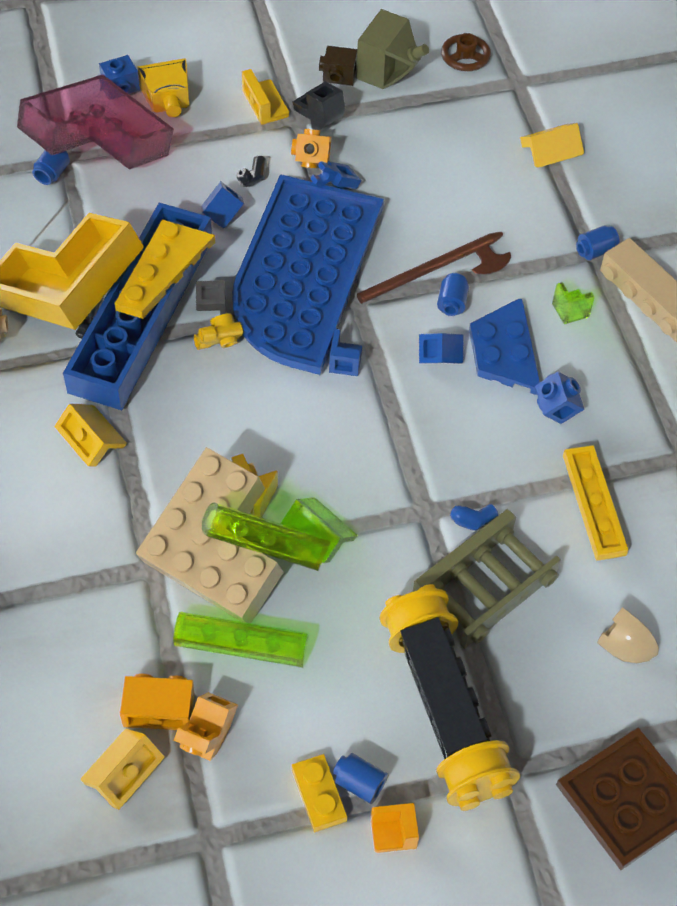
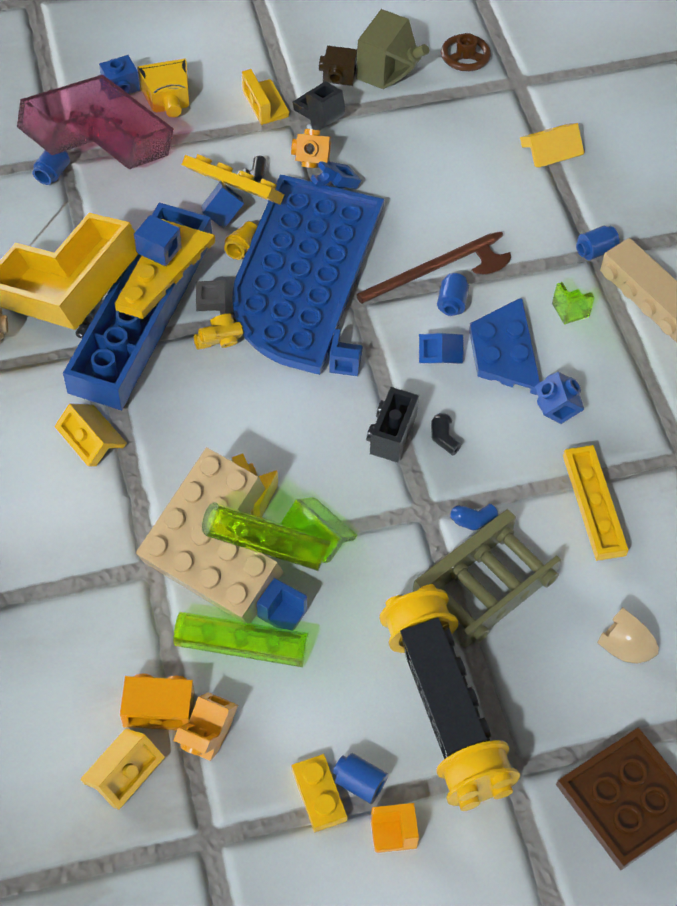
none -> blue panel [134,215,182,266]
none -> yellow plate [181,154,284,205]
none -> yellow cone [224,221,257,260]
none -> blue panel [257,578,307,634]
none -> black brick [366,387,419,463]
none -> black arm [431,413,462,456]

